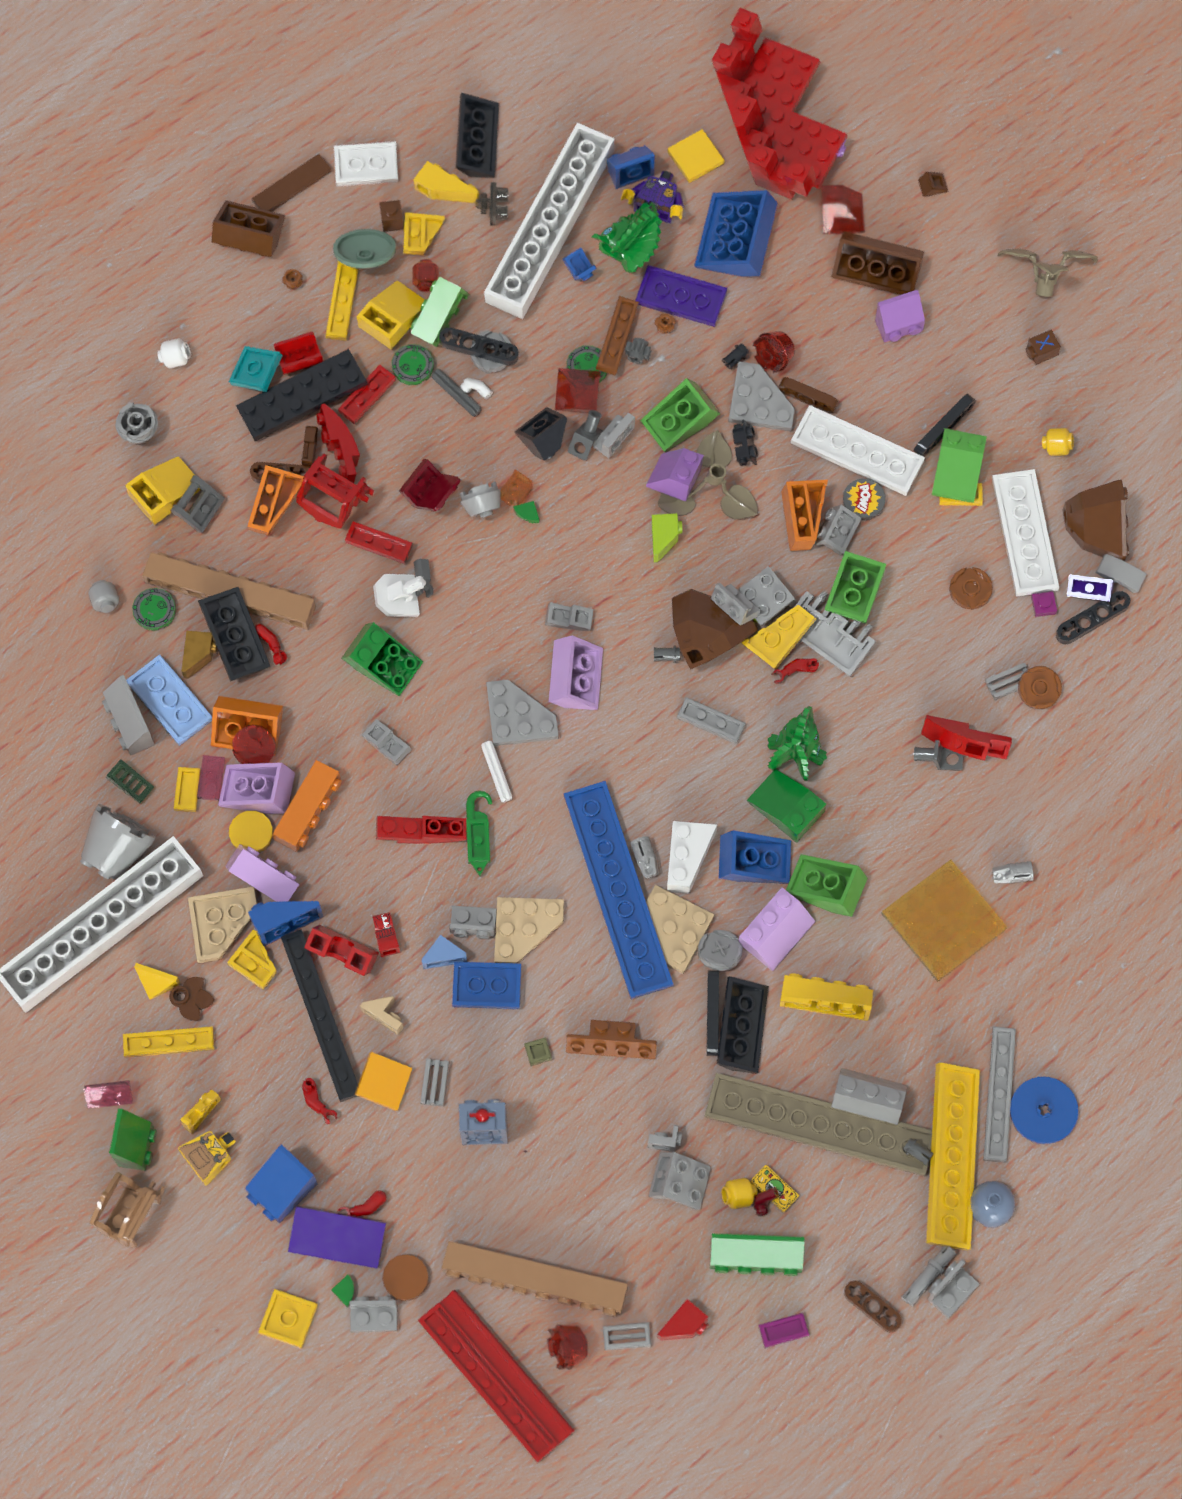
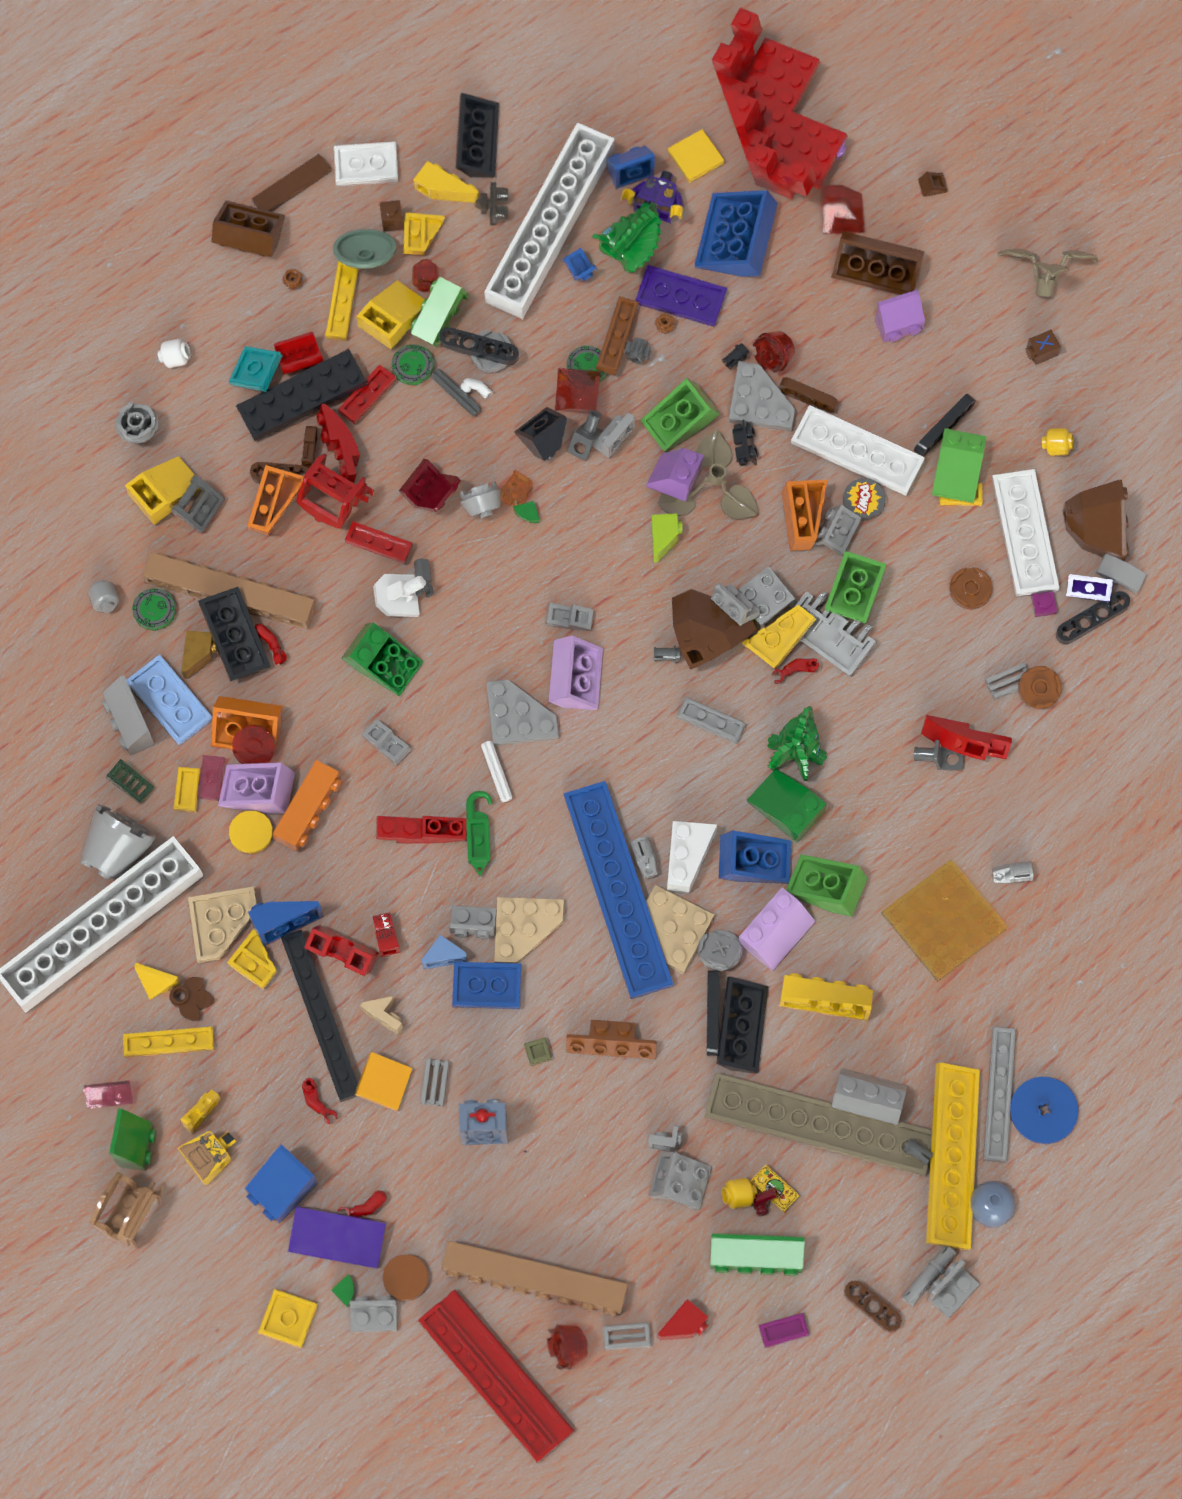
lavender wedge [226,844,299,902] -> none

